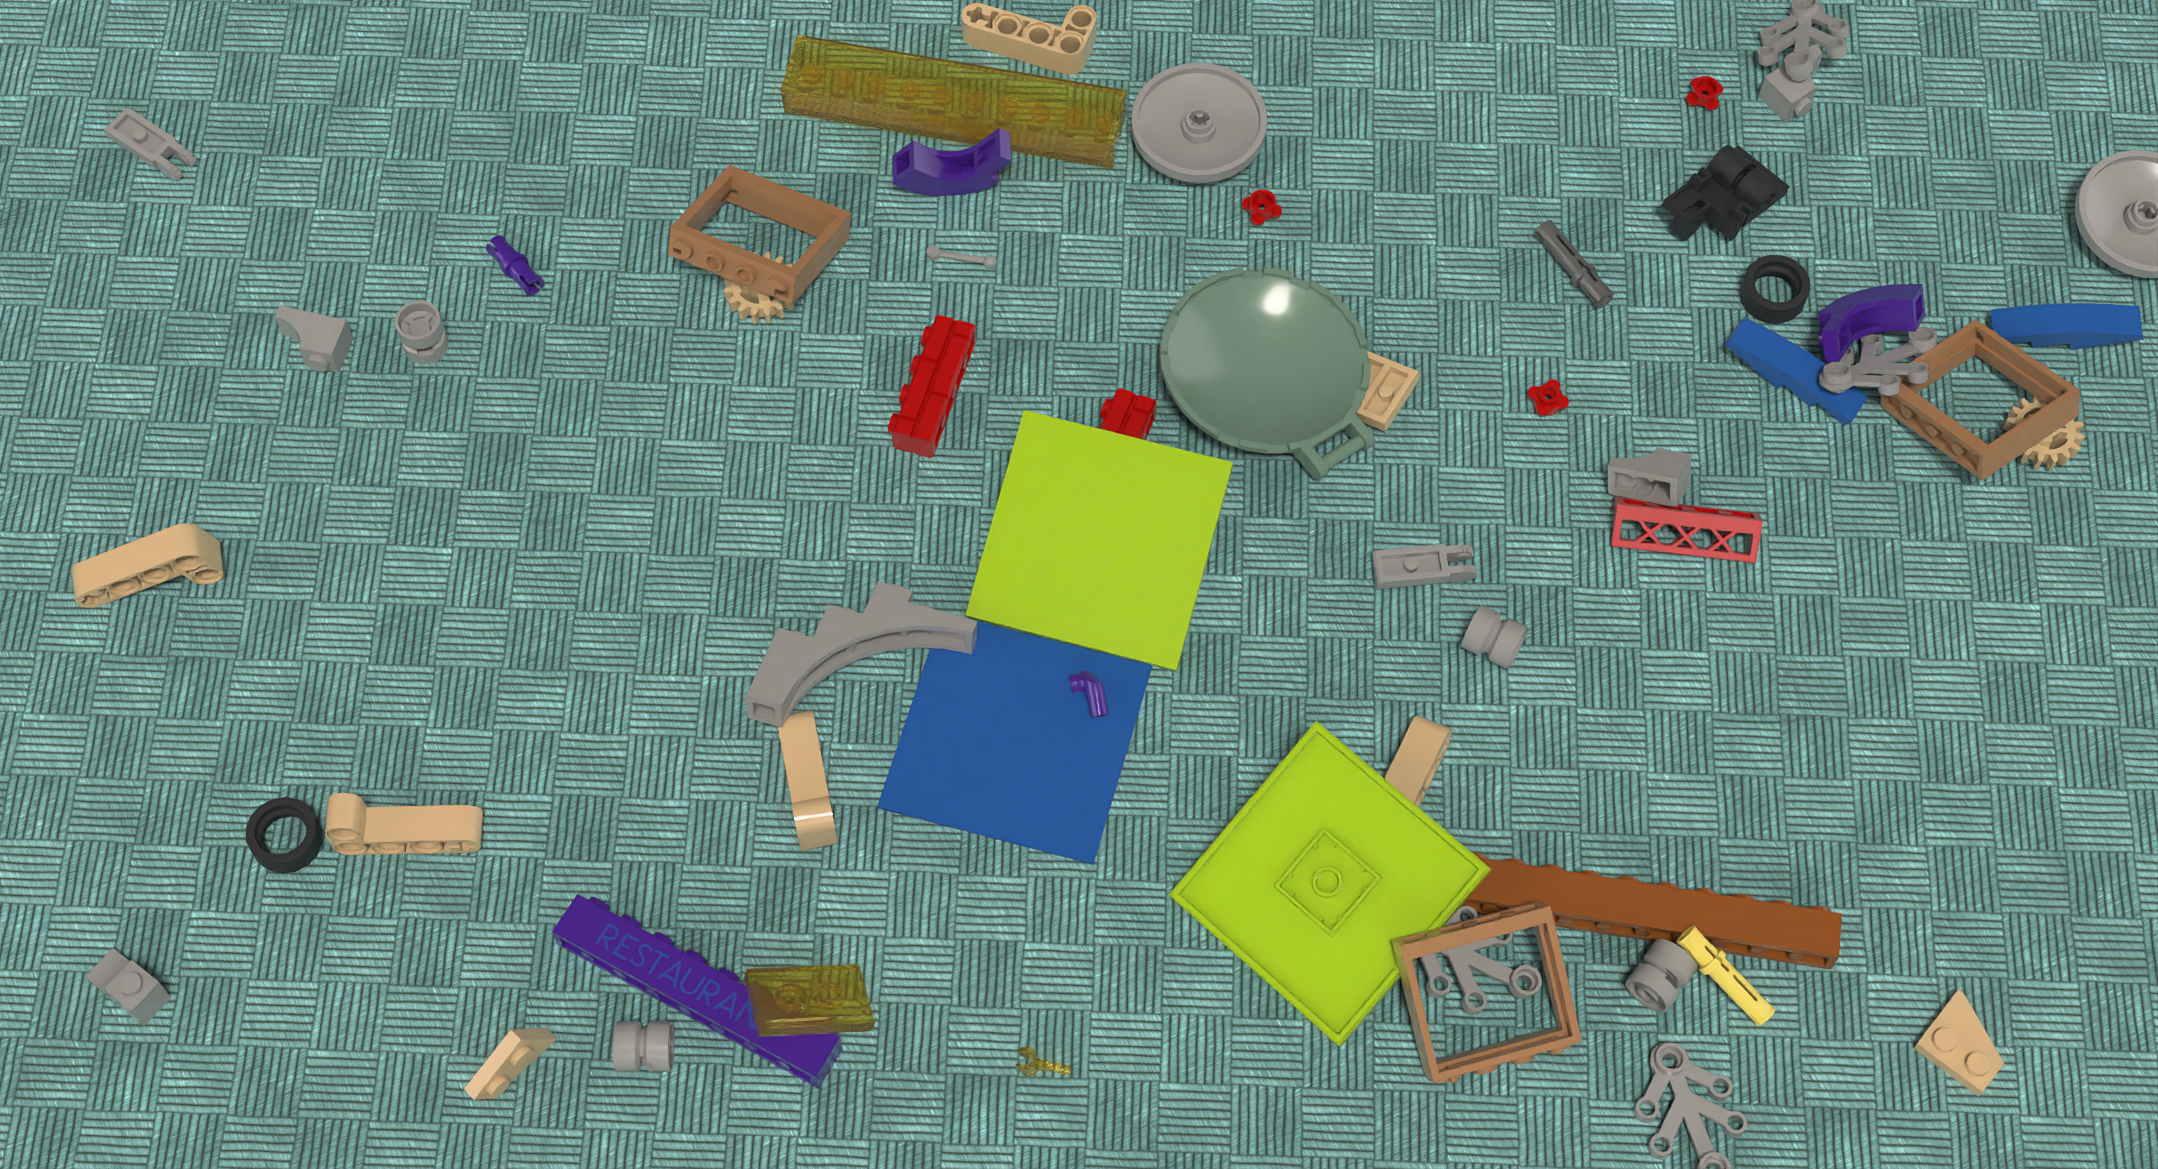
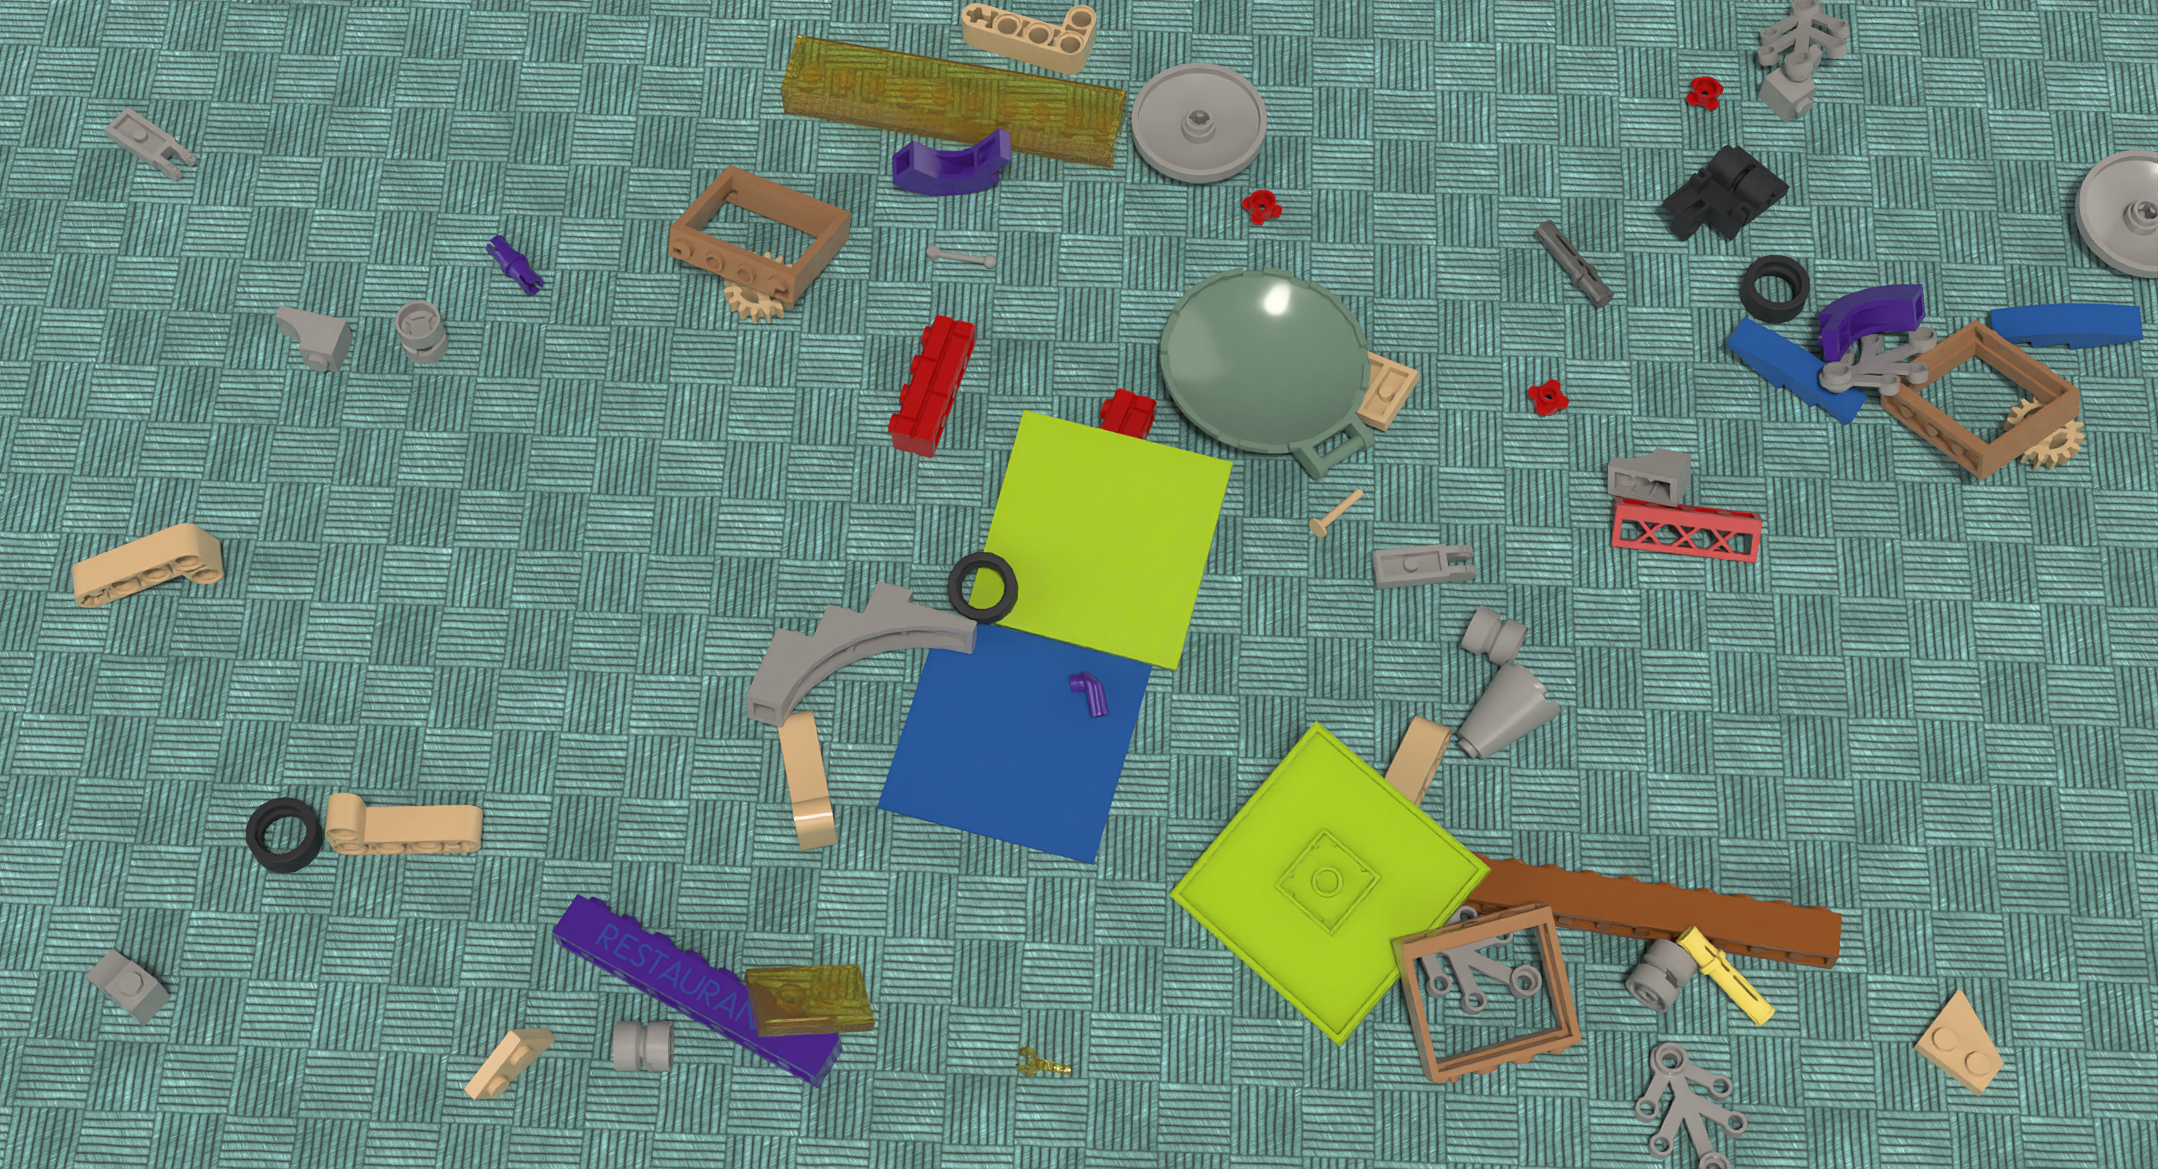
none -> black tyre [947,552,1019,624]
none -> tan pin [1309,489,1363,538]
none -> light grey cone [1457,658,1561,760]

